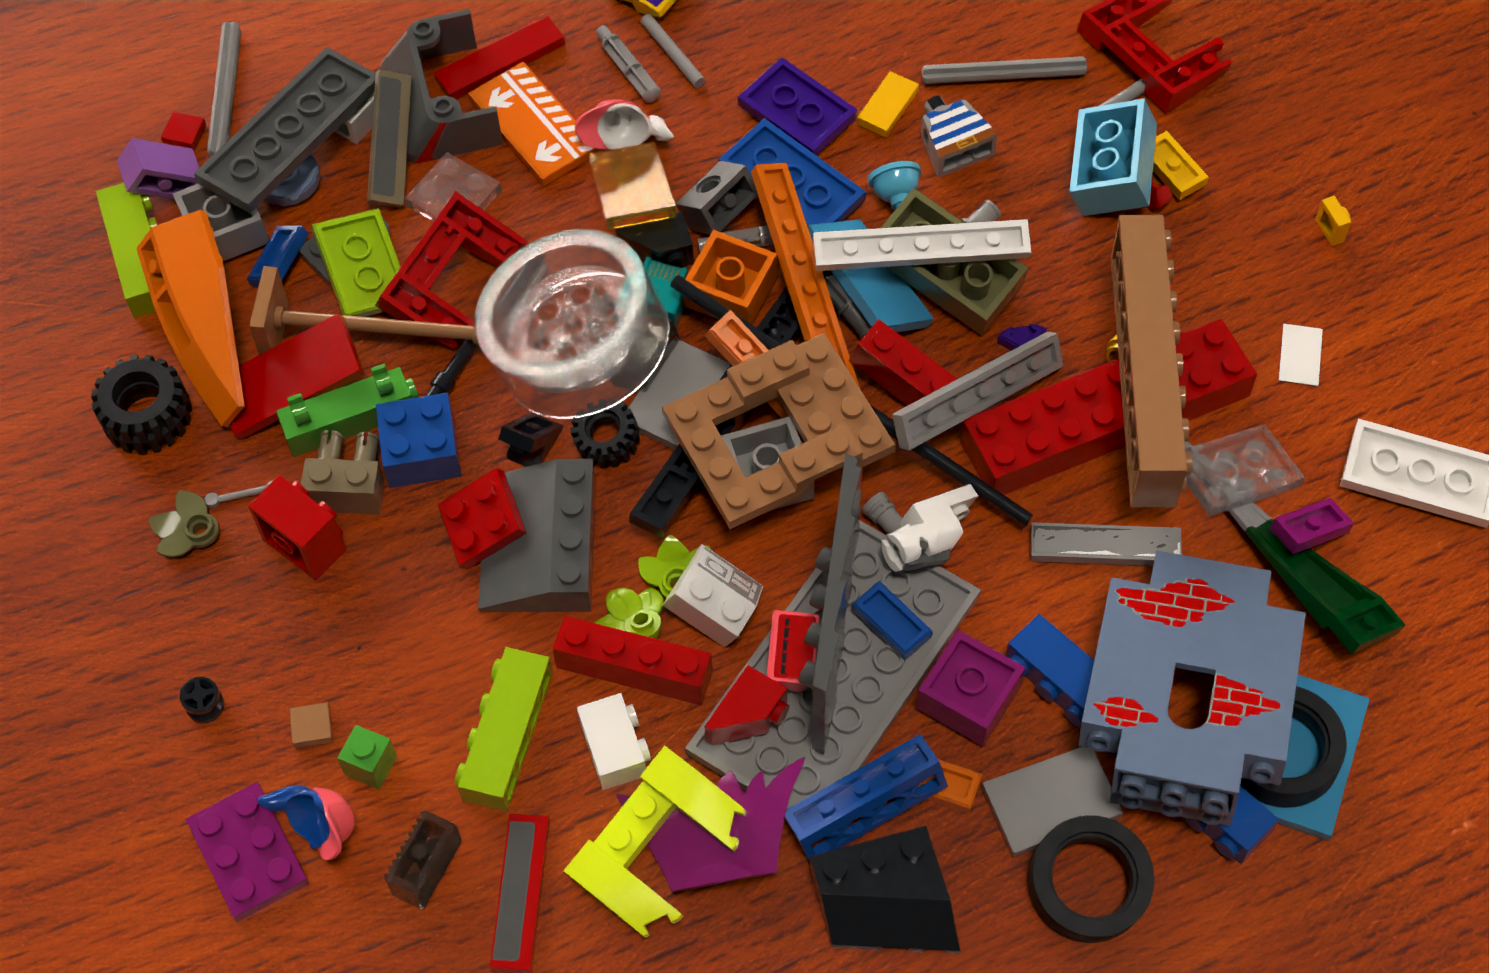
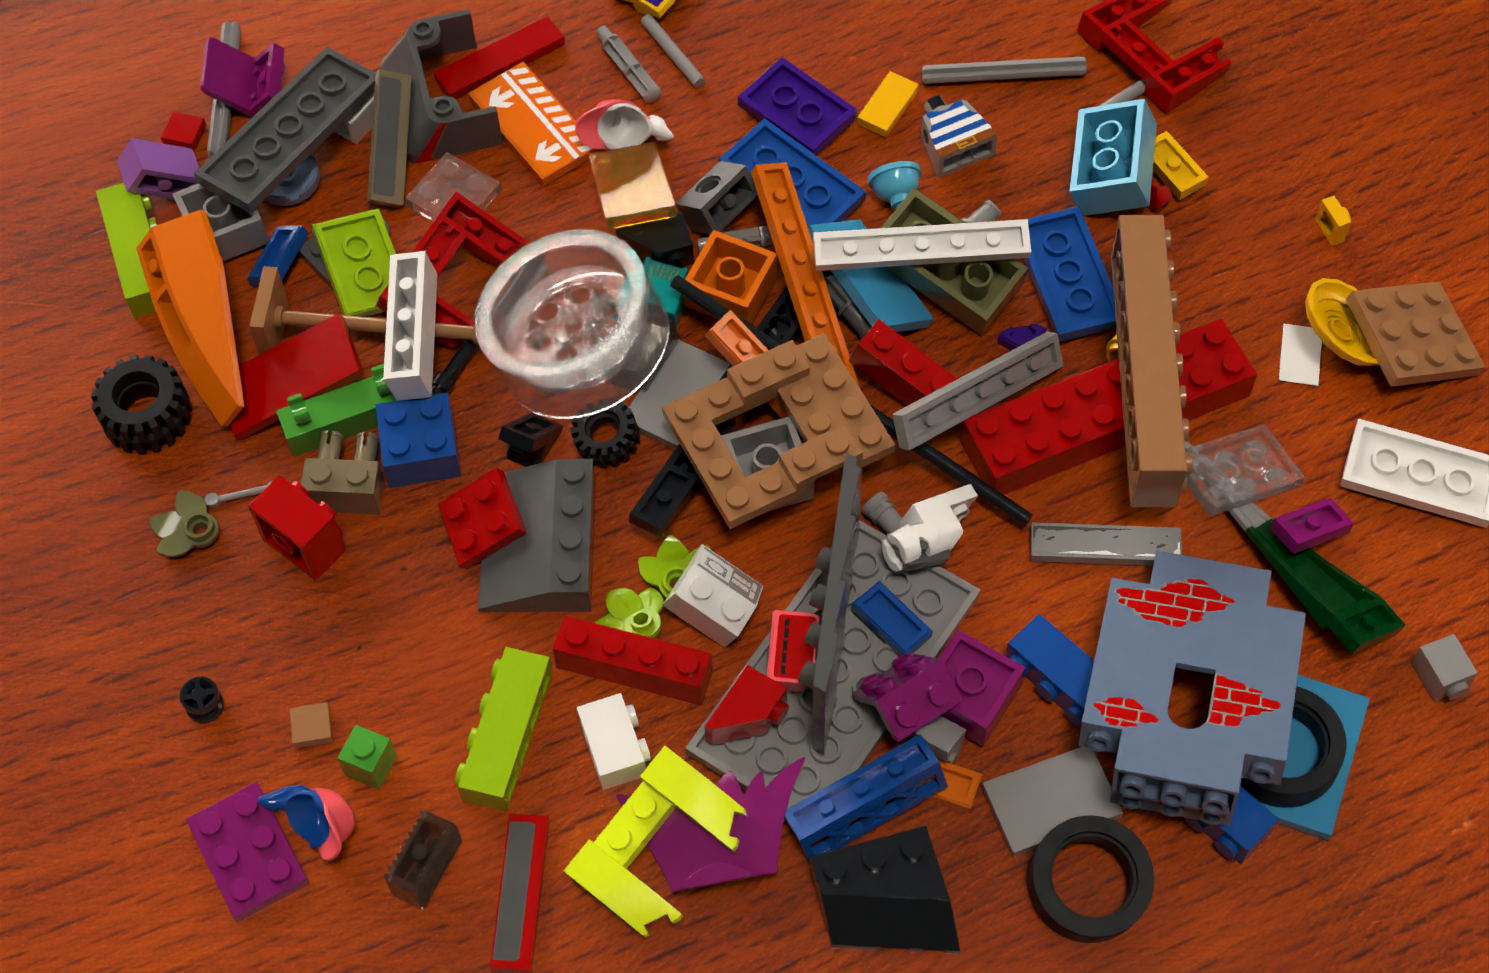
none -> magenta bracket [200,37,285,117]
none -> white brick [383,251,437,401]
none -> magenta bracket [853,652,963,742]
none -> light grey brick [912,716,966,763]
none -> blue plate [1024,206,1116,342]
none -> yellow hat [1305,278,1379,366]
none -> medium nougat plate [1346,282,1486,387]
none -> light grey brick [1411,634,1478,702]

